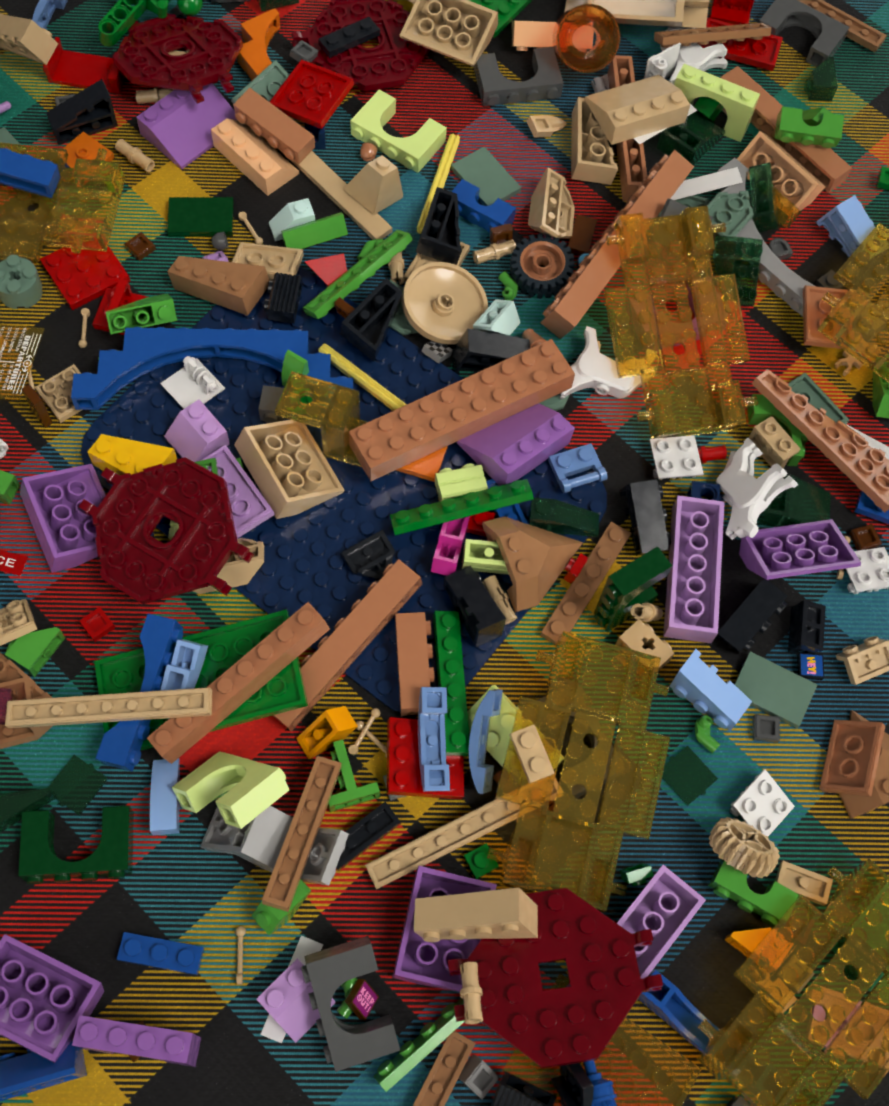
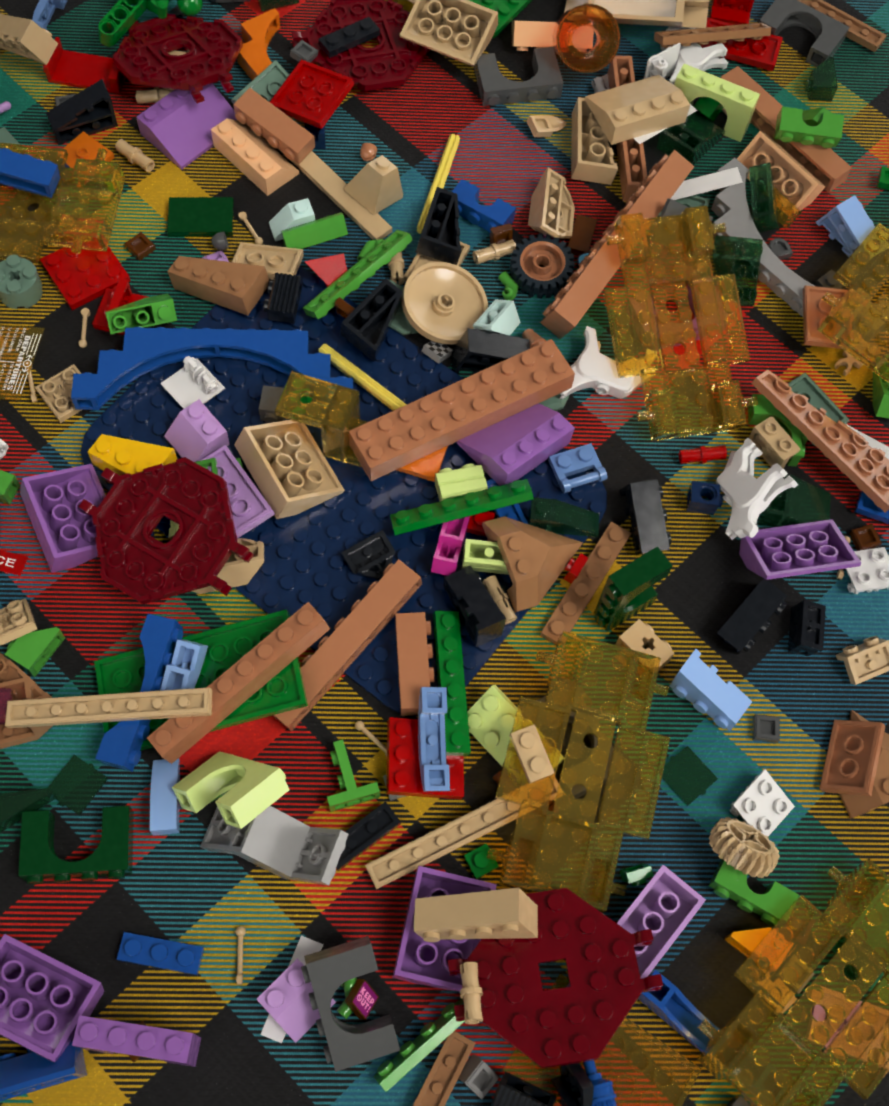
reddish brown tile [22,385,52,428] -> none
red plate [79,607,115,642] -> none
bright green slope [252,879,311,936] -> none
medium nougat plate [262,756,342,912] -> none
bright green slope [281,350,309,392] -> none
light orange slope [296,706,358,759] -> none
tan hinge [348,708,381,755] -> none
yellowish green arch [350,89,447,173] -> none
sand green tile [451,146,522,206] -> none
medium blue slope [469,689,503,794] -> none
tan pin [630,603,663,622] -> none
white hinge [650,435,704,480] -> none
lavender brick [663,496,724,643] -> none
bright green arm [695,715,720,754] -> none
sand green tile [701,191,754,244] -> none
sand green tile [734,651,818,728] -> none
tan plate [775,861,833,906] -> none
tile [797,653,825,680] -> none

